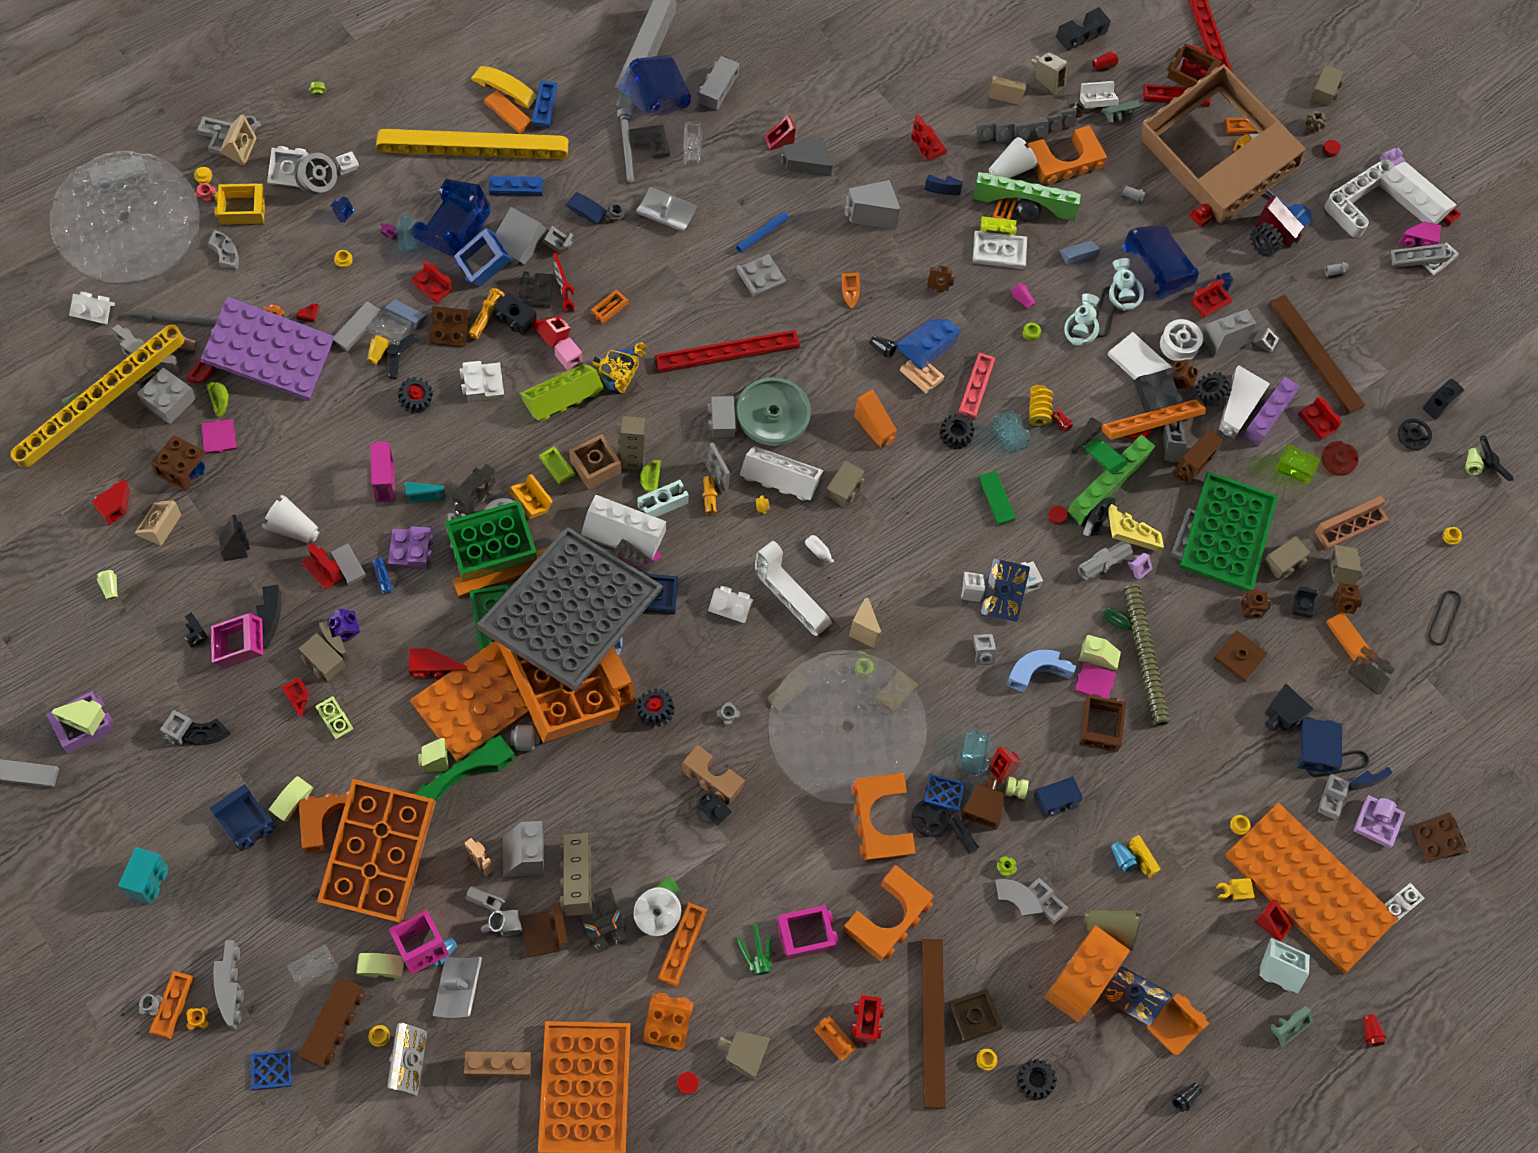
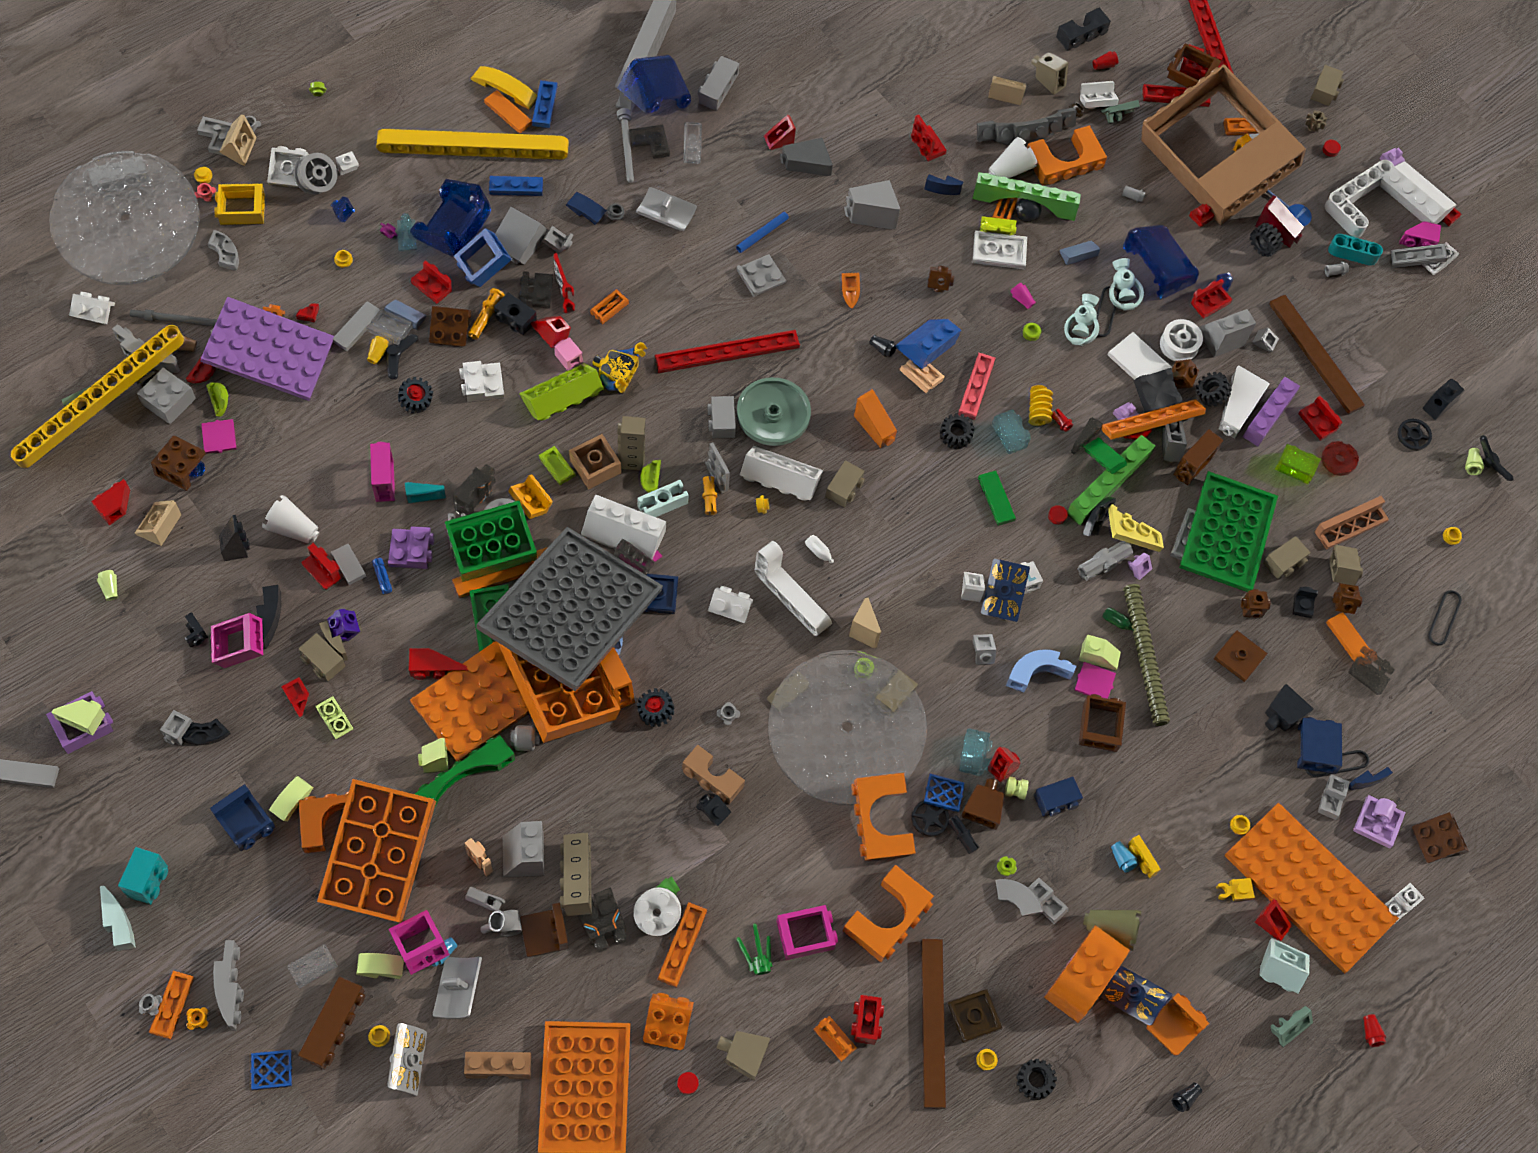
none -> light aqua slope [100,886,136,951]
none -> lavender tile [1113,402,1139,420]
none -> teal beam [1328,234,1383,266]

